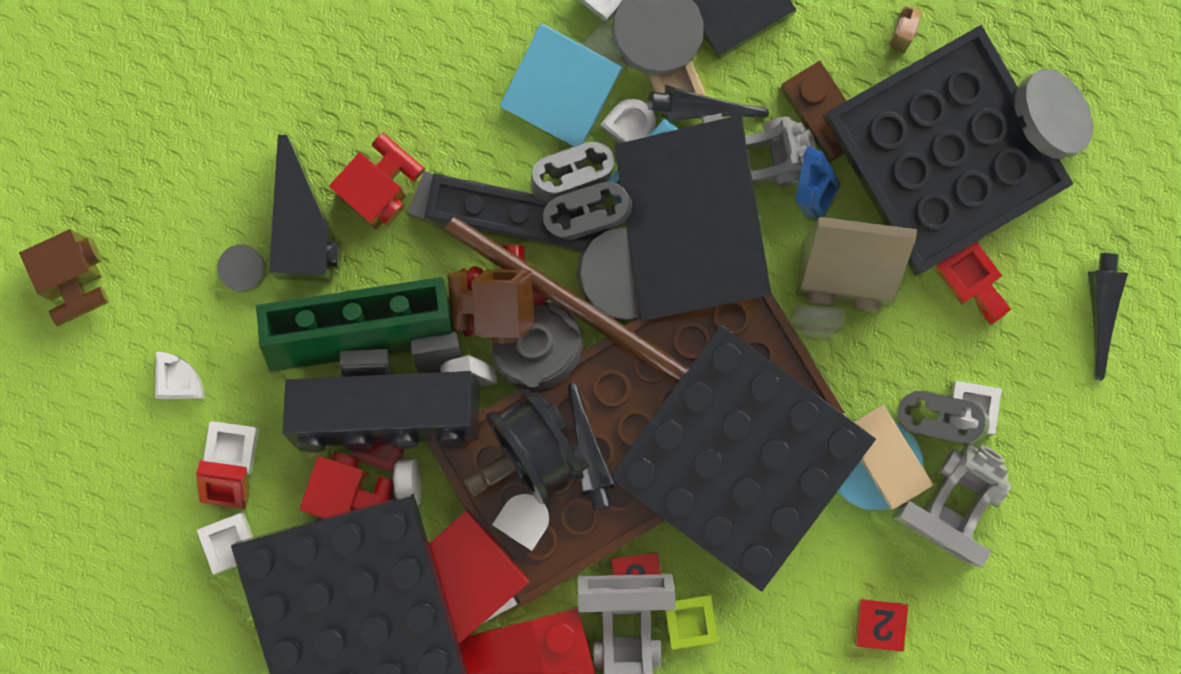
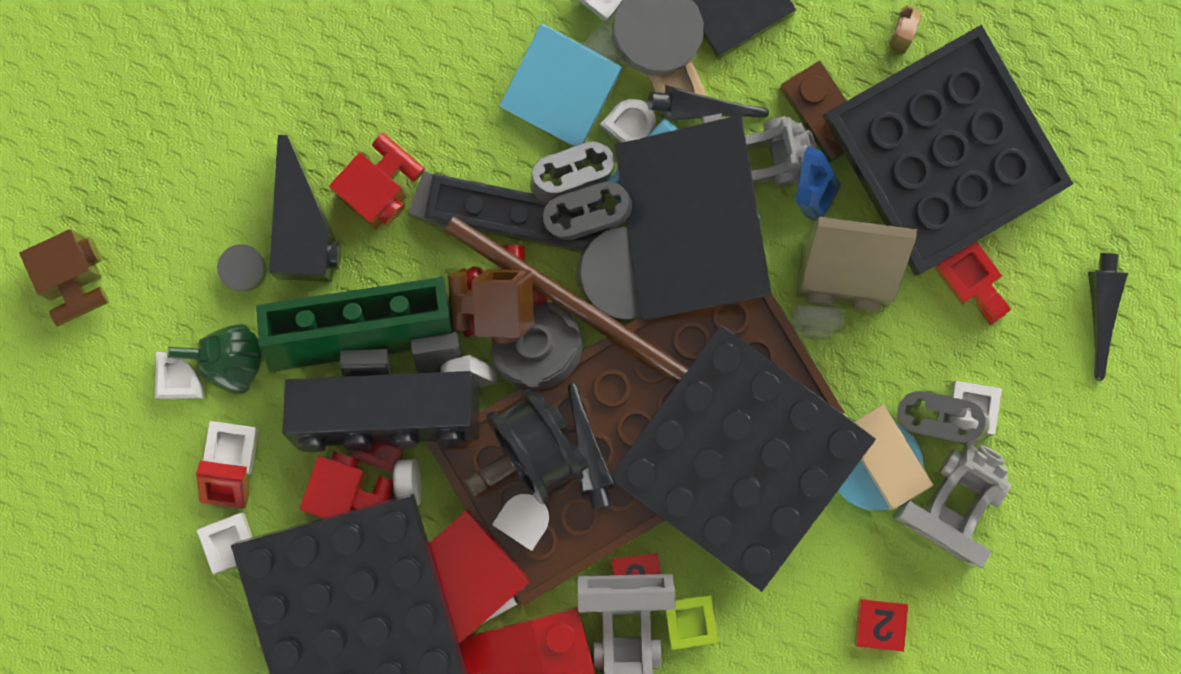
tile [1015,69,1093,159] -> none
none -> dark green piece [167,324,262,394]

